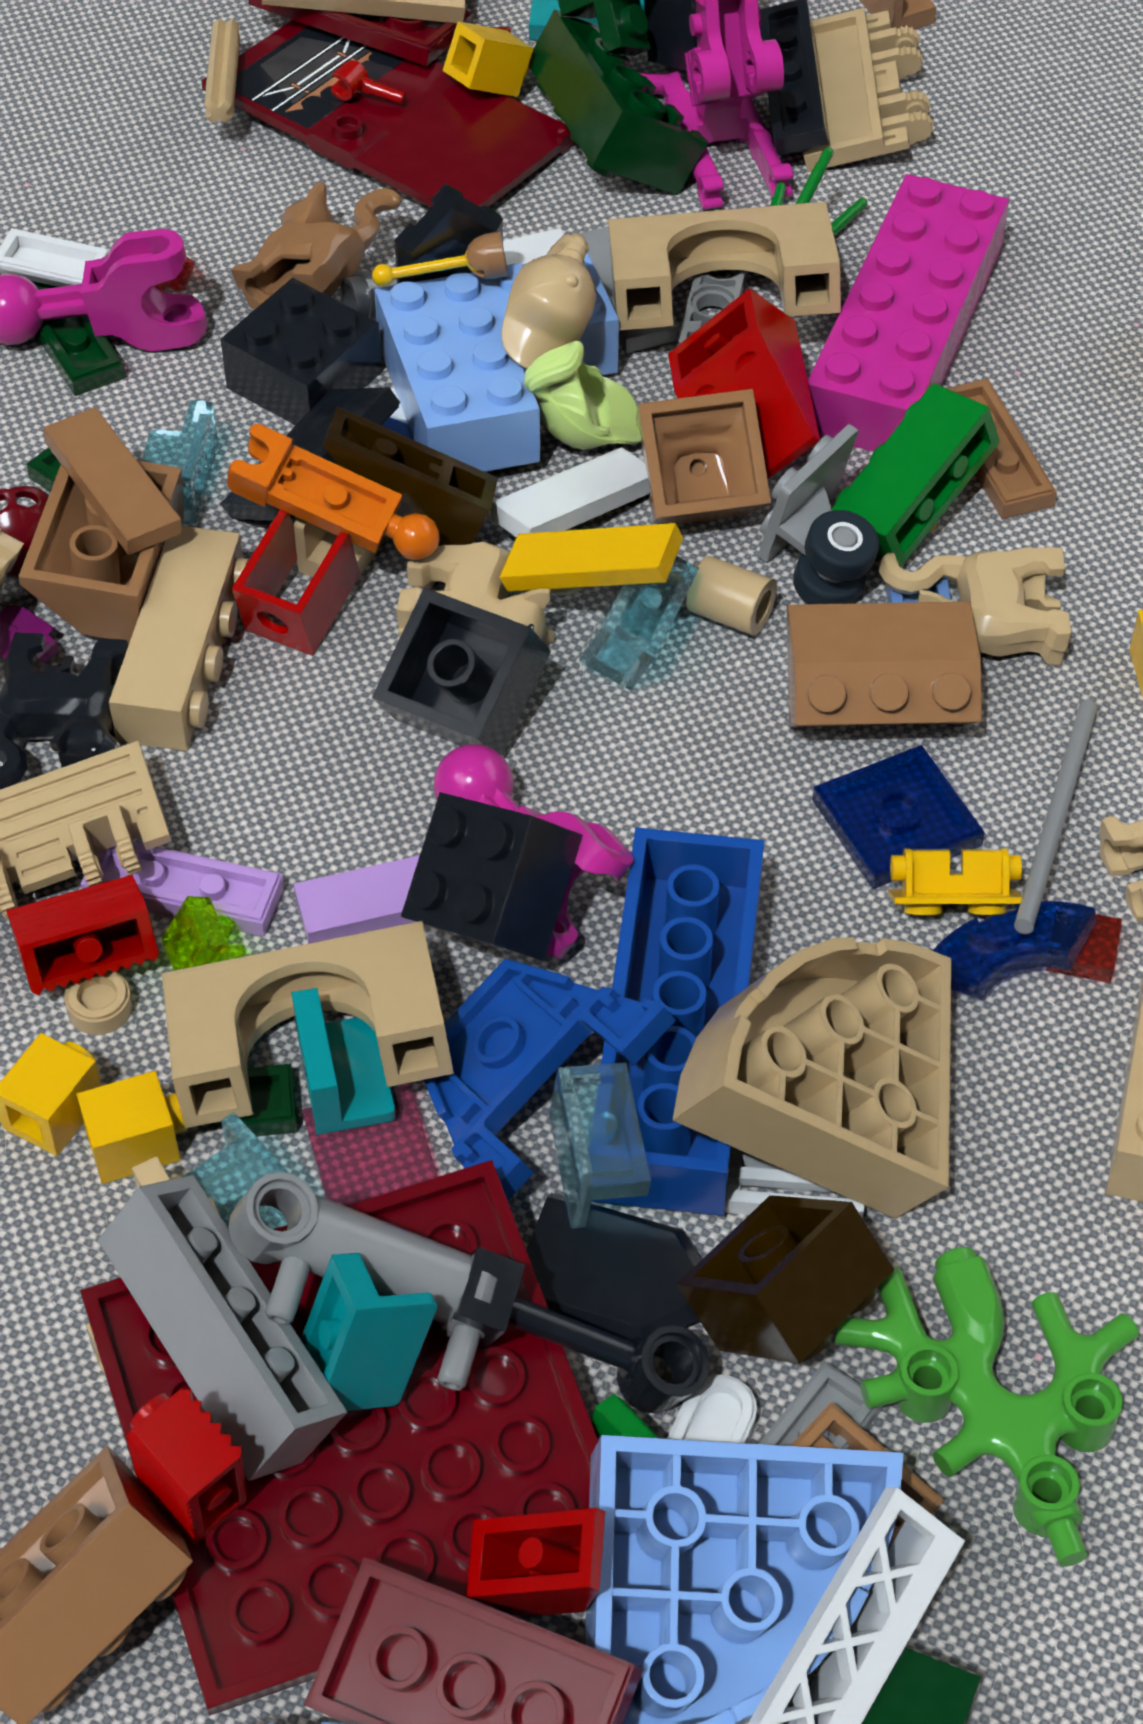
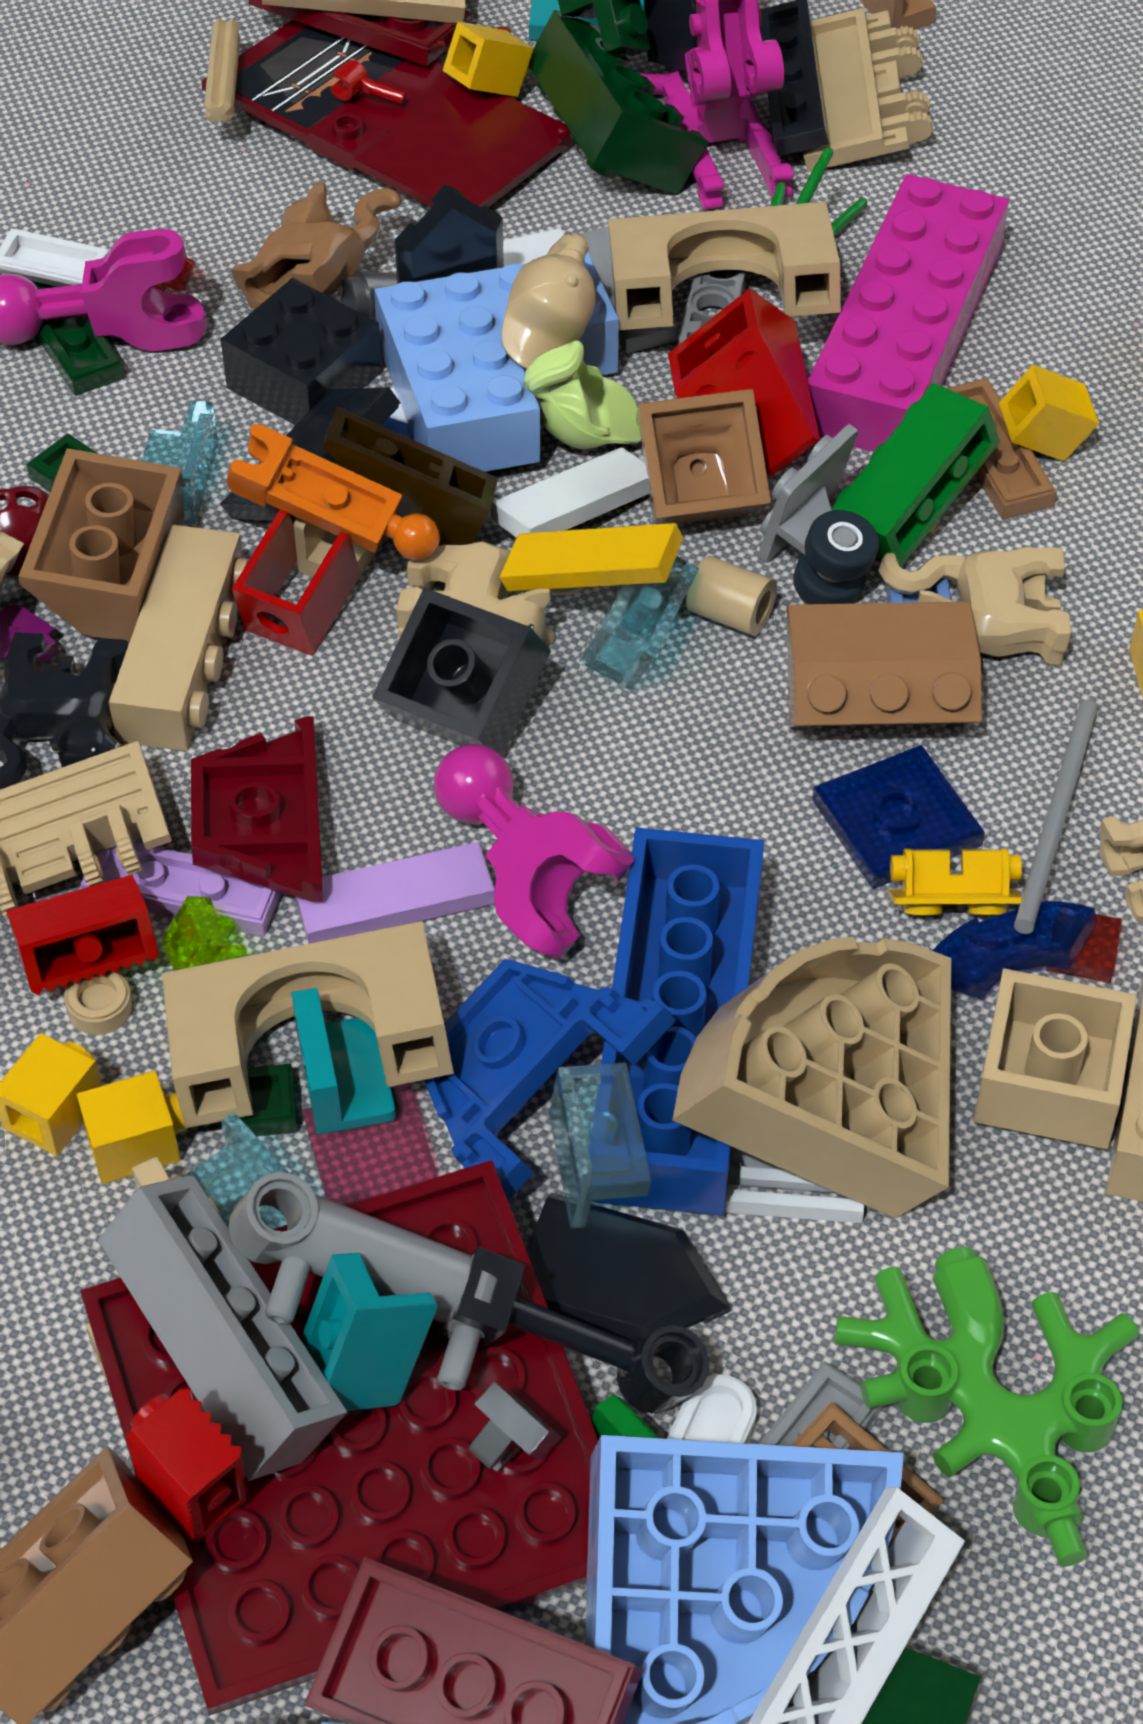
medium nougat tile [43,407,182,555] -> none
hinge [372,231,508,287] -> none
black brick [401,792,583,961] -> none
red slope [466,1508,605,1617] -> none
dark brown brick [676,1195,894,1364] -> none
none -> dark red wing [191,716,323,902]
none -> dark grey tile [468,1382,561,1472]
none -> tan brick [973,968,1137,1150]
none -> yellow brick [998,364,1099,461]

